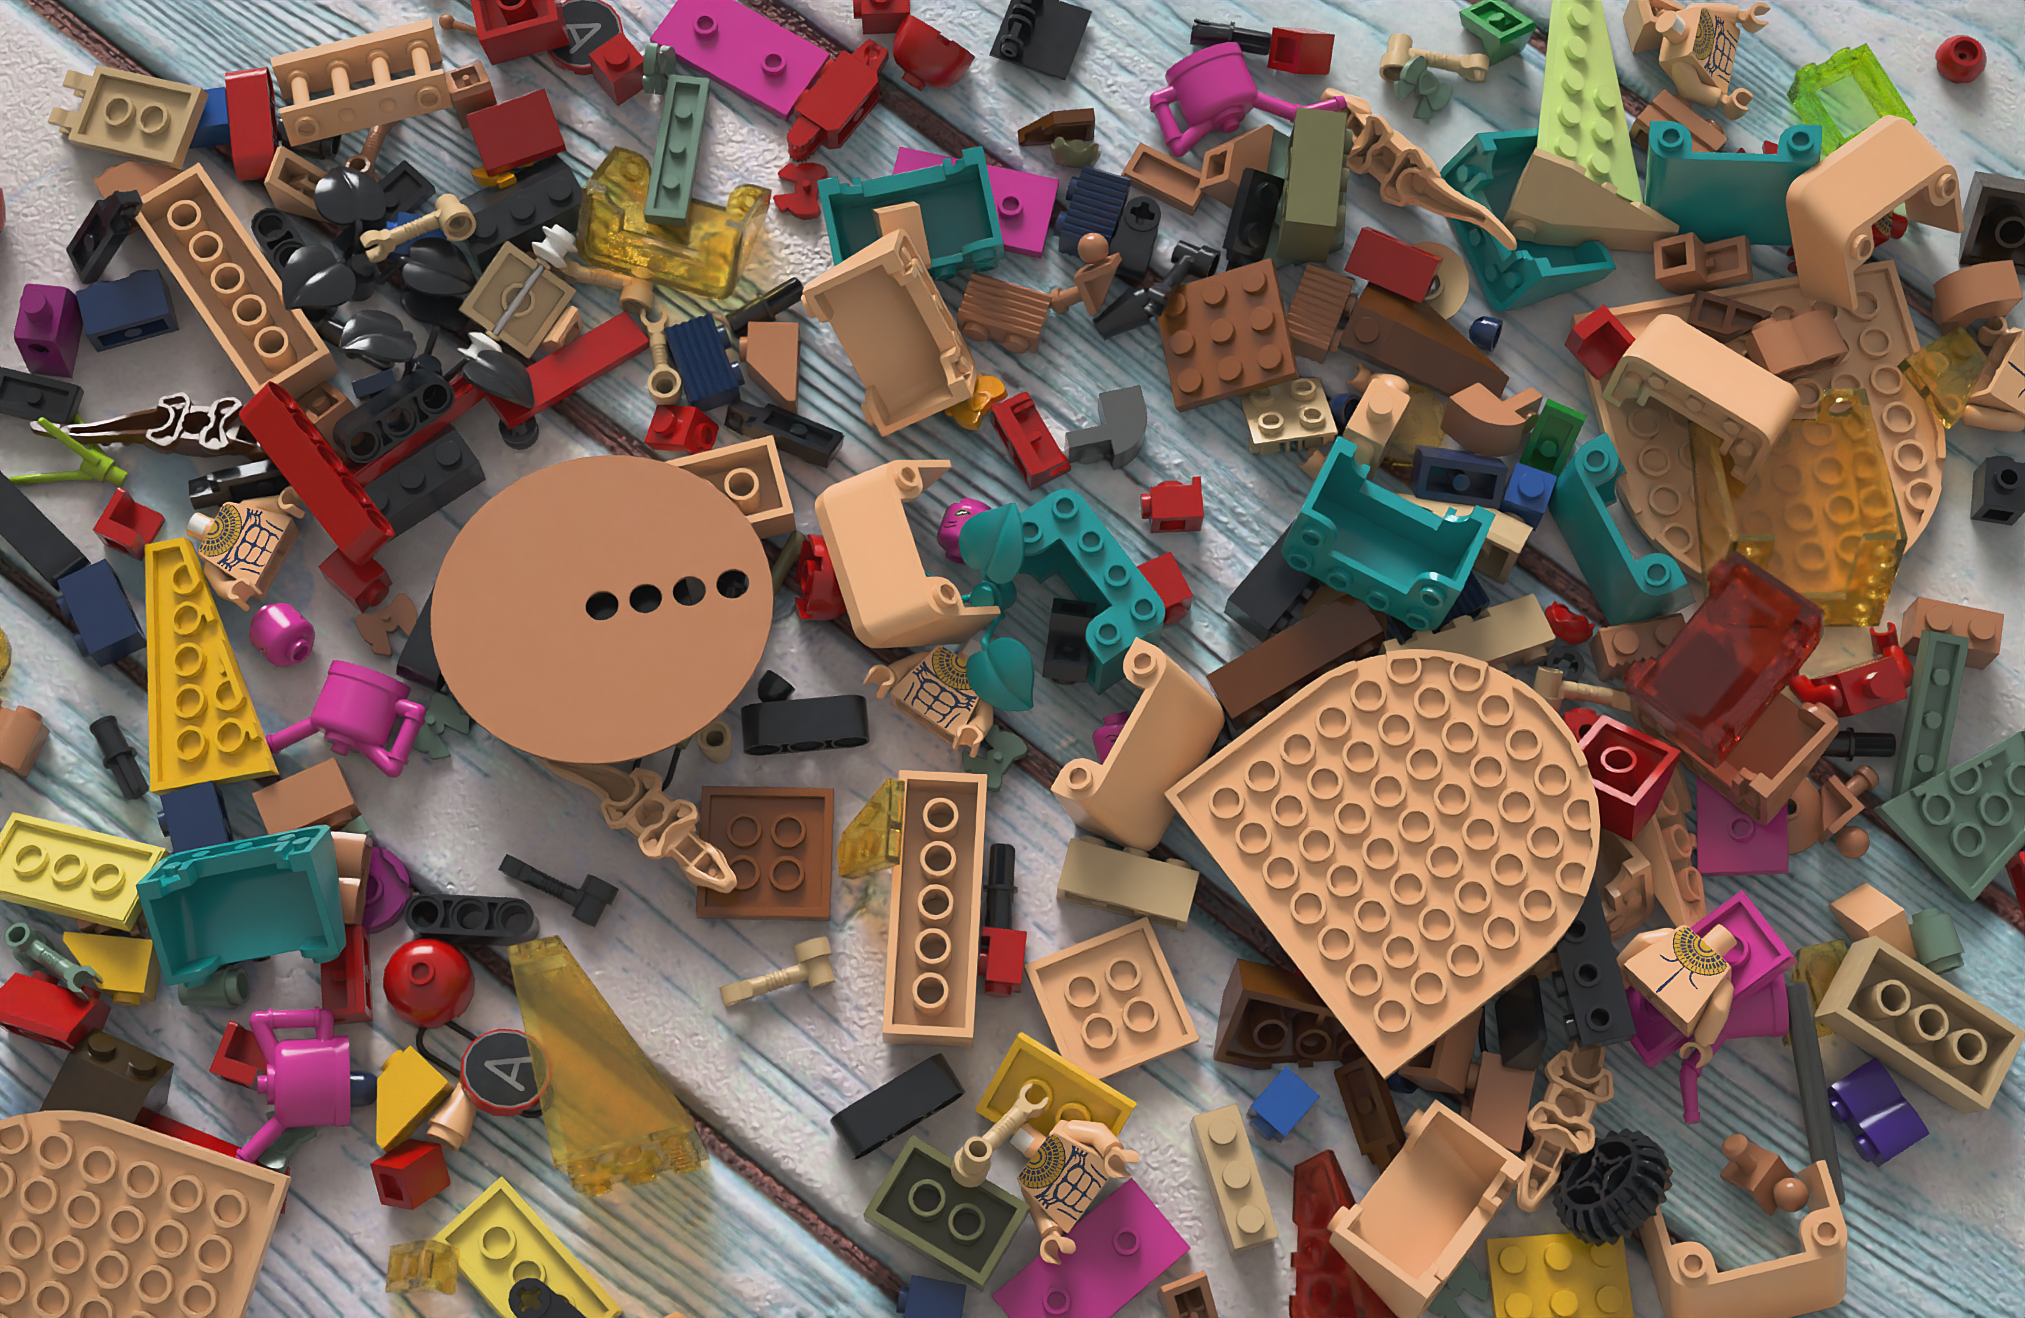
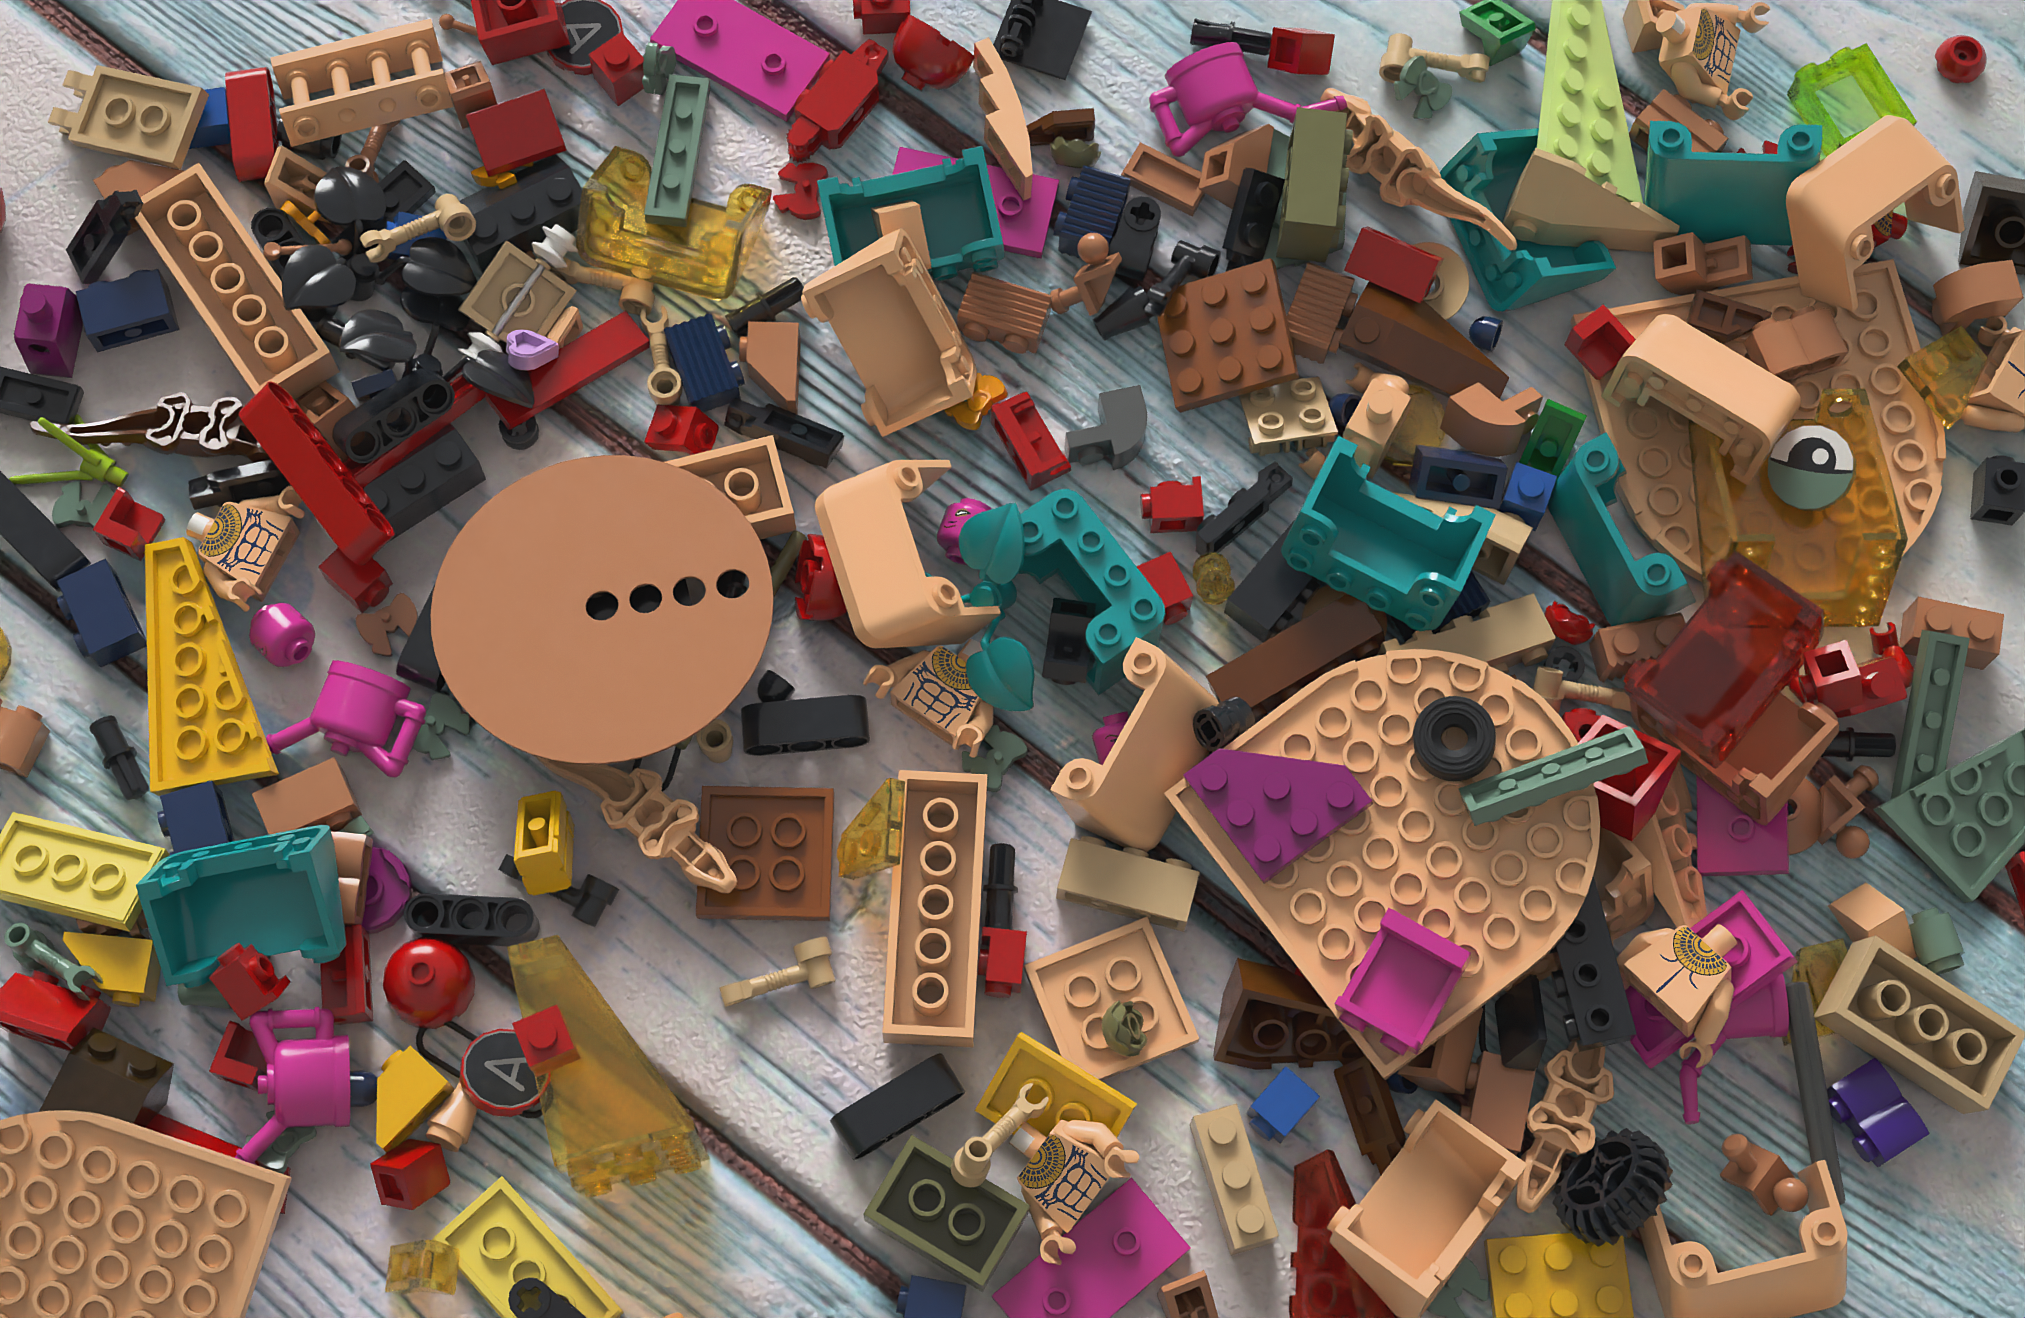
none -> sand green piece [52,480,114,528]
none -> red brick [209,943,291,1021]
none -> nougat hinge [263,239,353,261]
none -> light orange piece [280,200,332,244]
none -> lavender tile [506,330,559,370]
none -> red brick [512,1004,581,1077]
none -> yellow brick [514,790,575,896]
none -> light nougat slope [973,37,1033,201]
none -> olive plate [1102,1000,1147,1056]
none -> magenta plate [1183,748,1373,884]
none -> clear yellow bush [1192,552,1235,605]
none -> black wheel [1193,697,1255,752]
none -> black hinge [1196,462,1293,561]
none -> dark pink panel [1334,908,1471,1056]
none -> black tyre [1413,696,1496,781]
none -> sand green plate [1459,726,1648,826]
none -> tile [1768,426,1856,511]
none -> red brick [1799,640,1863,713]

